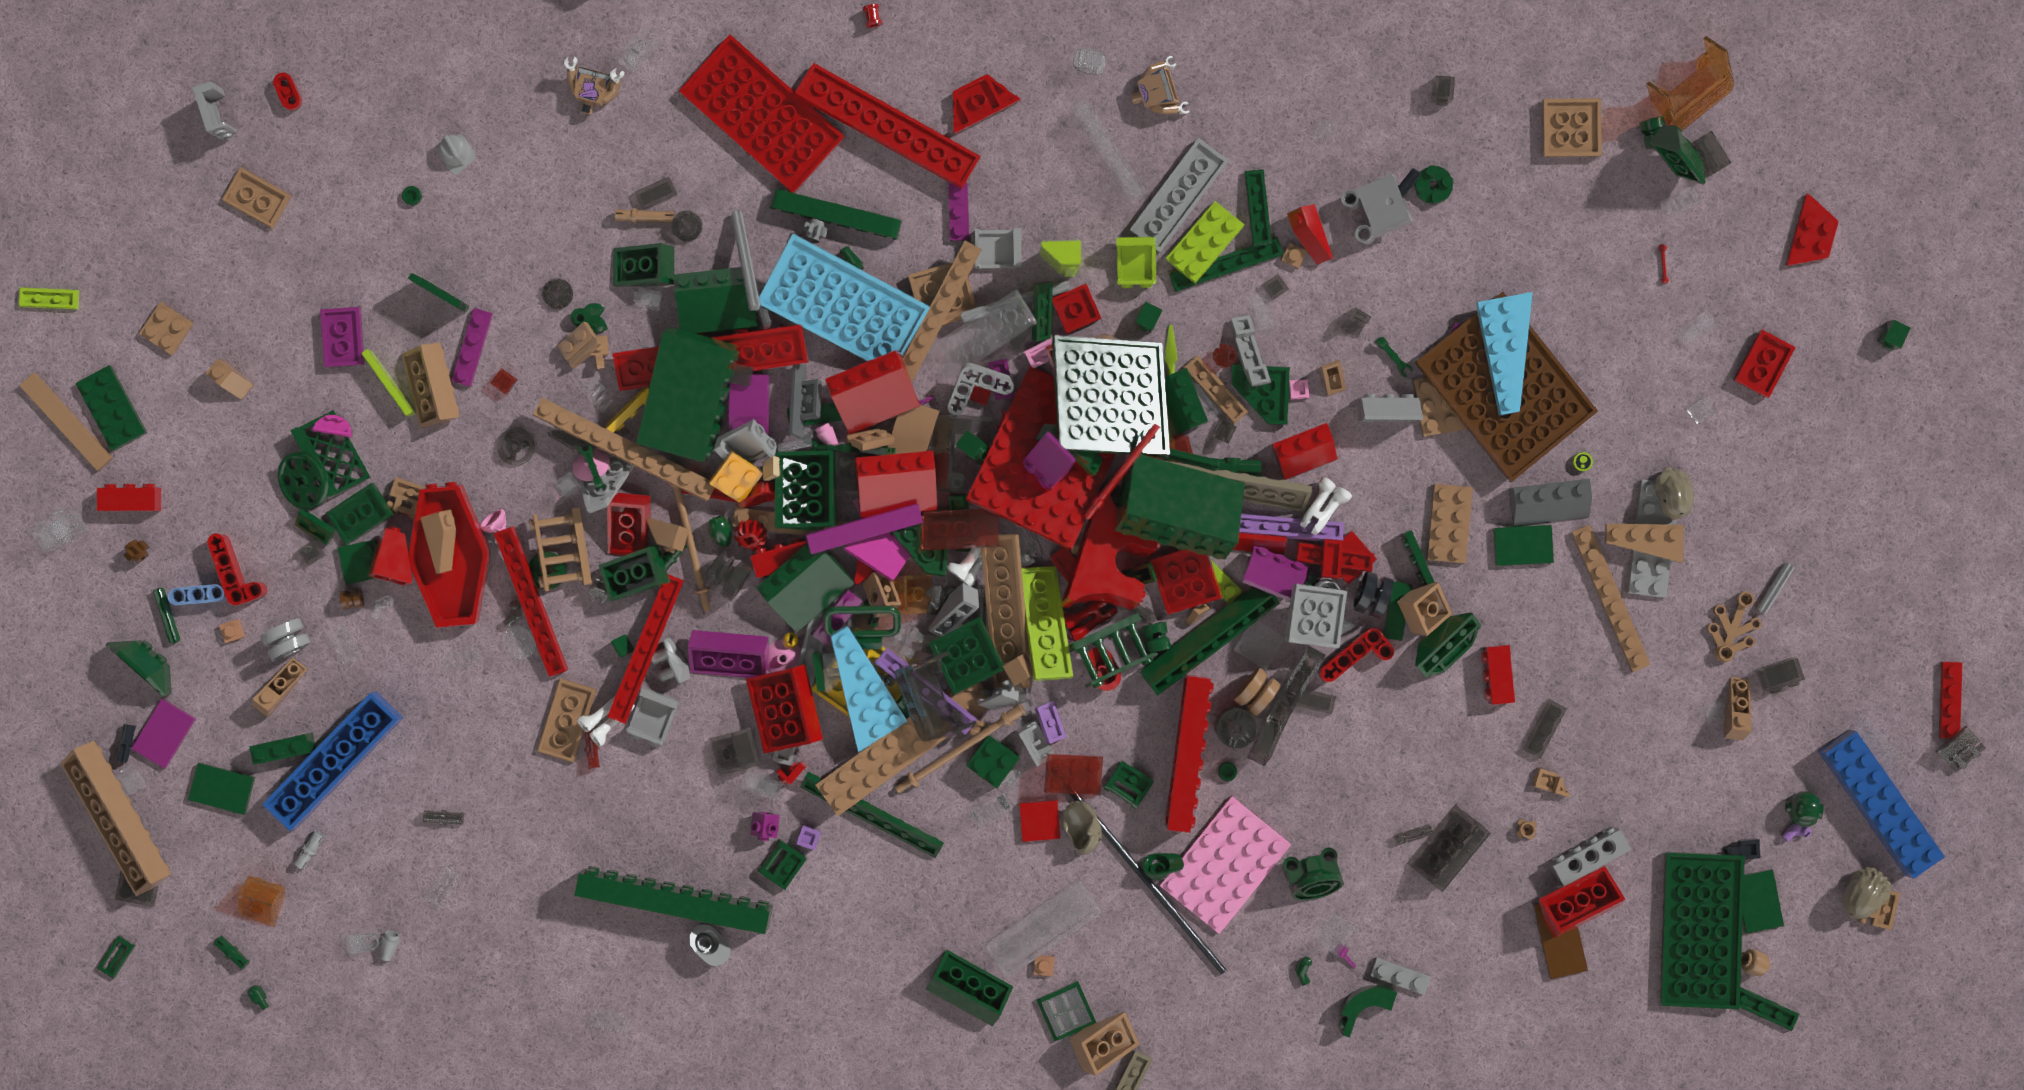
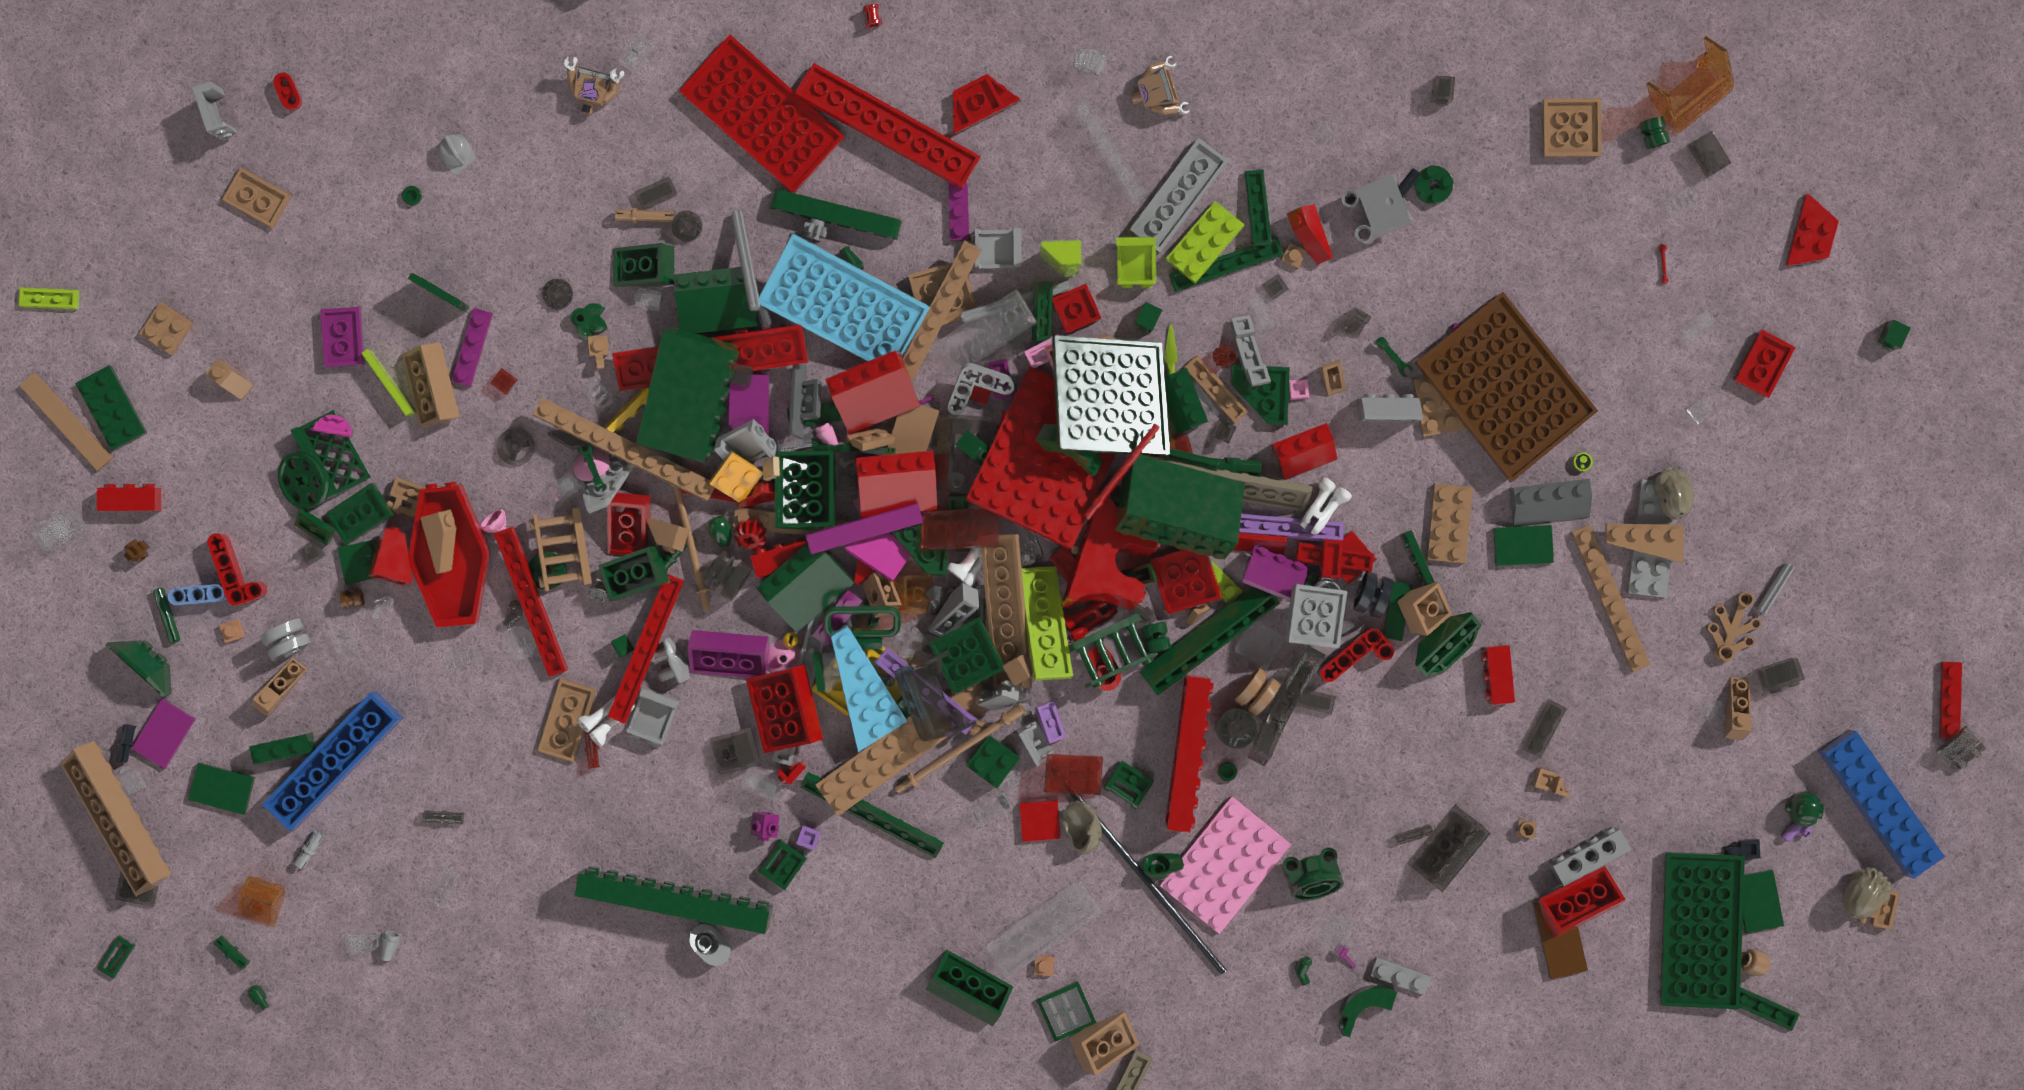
medium nougat plate [557,322,601,368] -> none
magenta slope [1023,432,1076,490] -> none
medium azure wing [1476,292,1533,416] -> none
dark green slope [1650,124,1706,185] -> none

